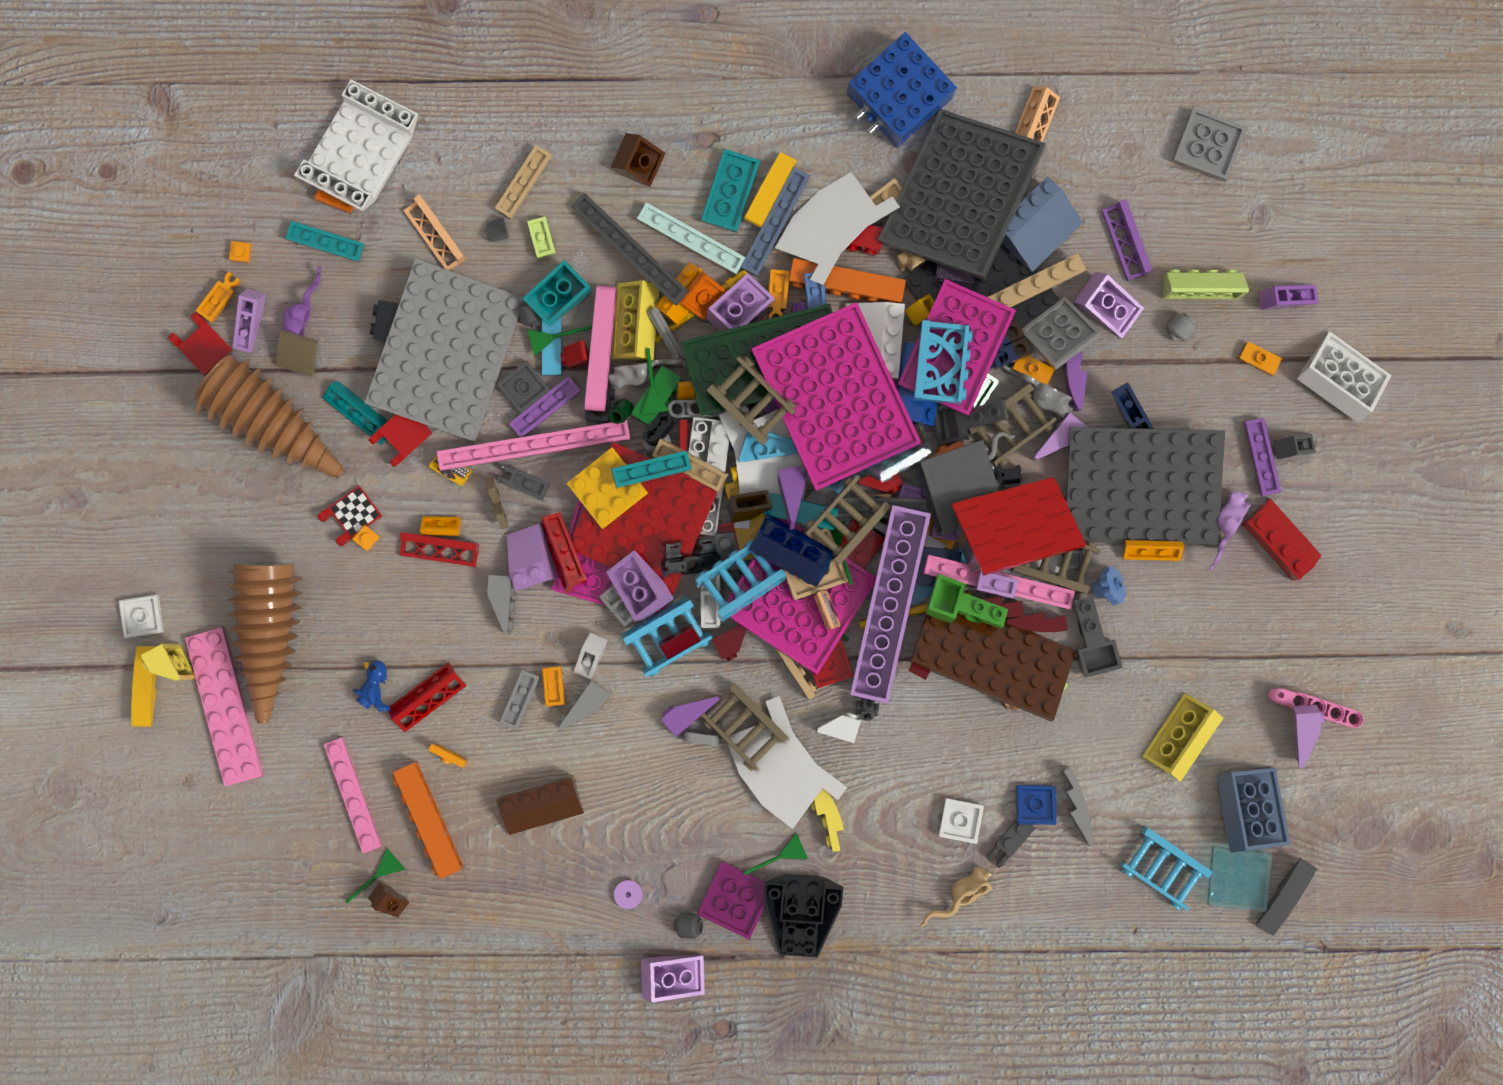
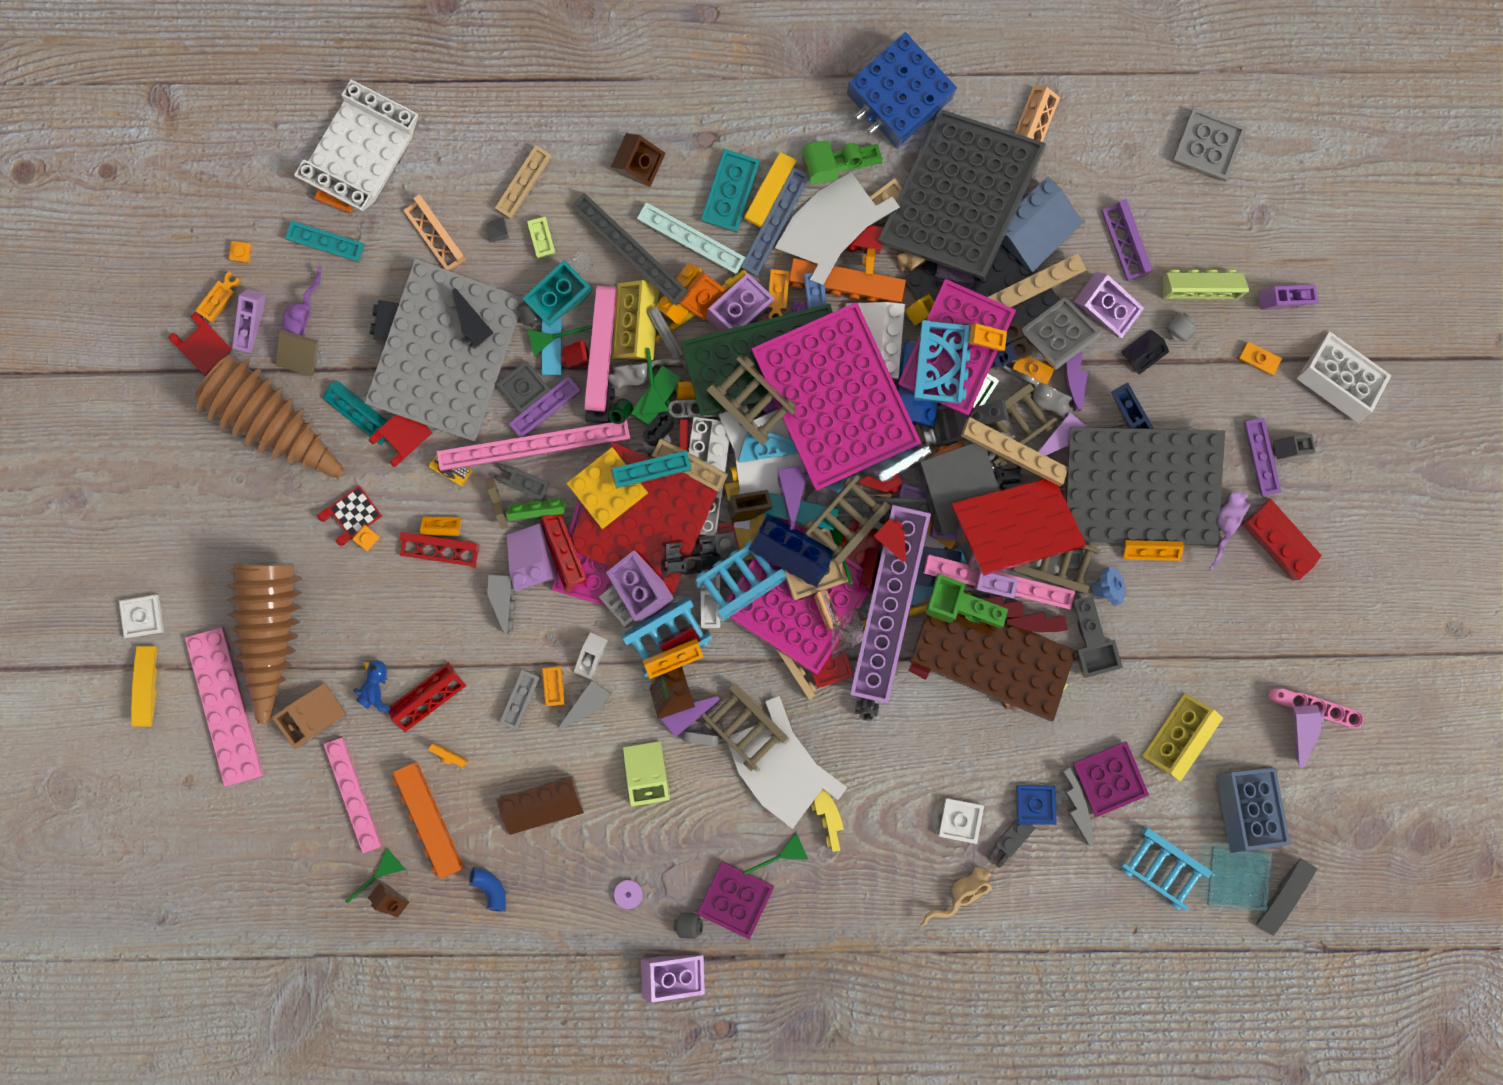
light yellow slope [141,644,196,681] -> none
dark red slope [712,625,747,662] -> none
black wedge [764,874,844,958] -> none
white slope [816,713,861,743] -> none
none -> medium nougat slope [272,683,347,749]
none -> black slope [452,288,494,349]
none -> blue cylinder [469,867,506,912]
none -> bright green plate [506,498,566,521]
none -> yellowish green slope [623,741,670,807]
none -> light orange plate [643,639,703,679]
none -> reddish brown slope [649,666,695,719]
none -> bright green plate [802,140,882,185]
none -> clear slope [832,607,864,657]
none -> dark red slope [859,550,881,593]
none -> light orange plate [862,248,875,274]
none -> red slope [874,518,906,562]
none -> white bush [922,428,936,447]
none -> tan plate [961,417,1068,486]
none -> light orange plate [969,323,1007,351]
none -> magenta plate [1072,741,1149,817]
none -> black panel [1122,330,1169,375]

